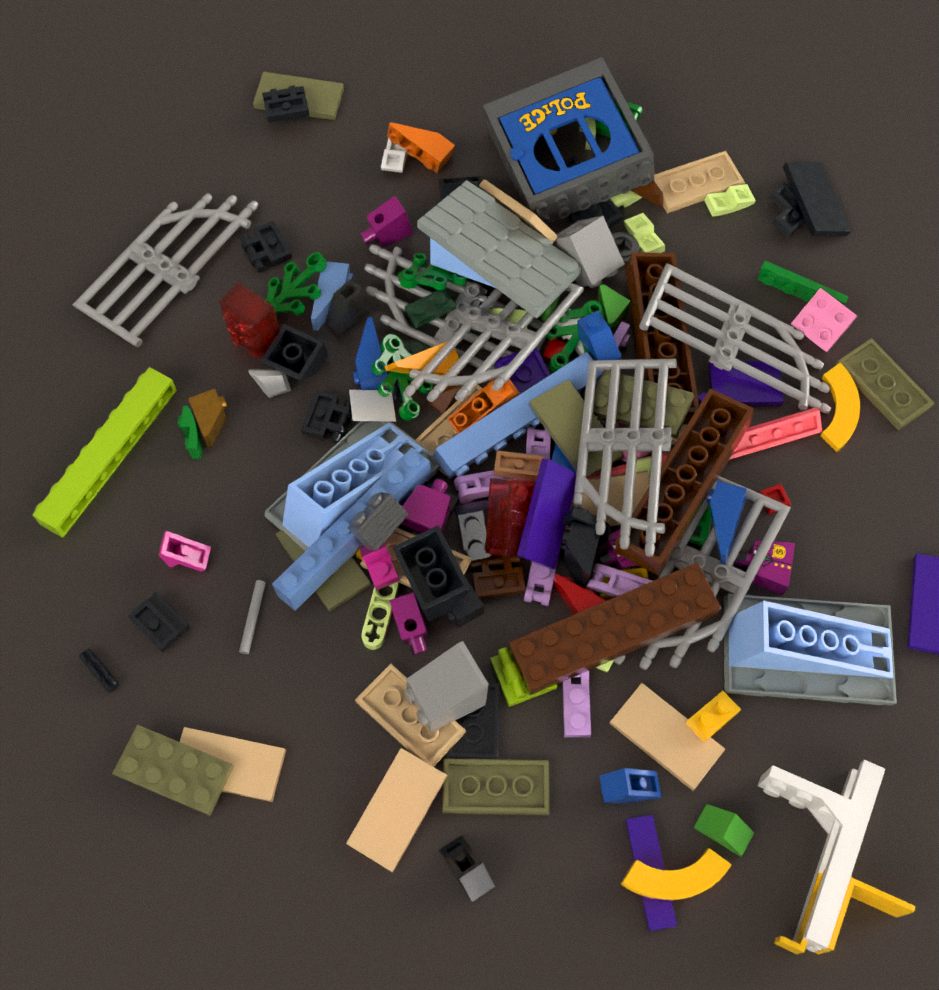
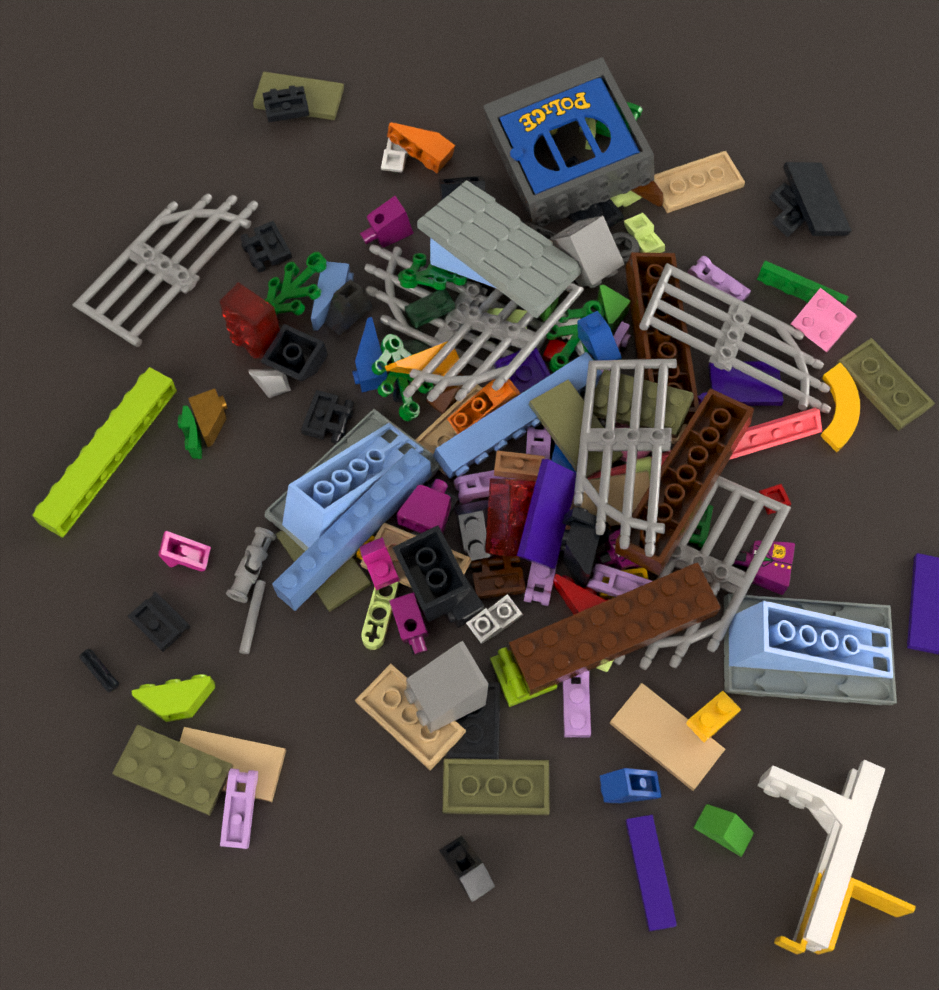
tan tile [346,748,448,872] -> none
dark grey brick [348,492,409,552] -> none
white sticker [349,390,396,422] -> none
tan tile [479,180,557,242] -> none
yellow tile [621,848,732,901] -> none
yellowish green slope [704,184,756,217] -> none
blue slope [707,481,747,564] -> none
none -> lime slope [132,674,215,722]
none -> lavender plate [220,768,258,849]
none -> light grey piece [226,527,276,603]
none -> white slope [466,594,524,644]
none -> lavender plate [687,256,751,302]

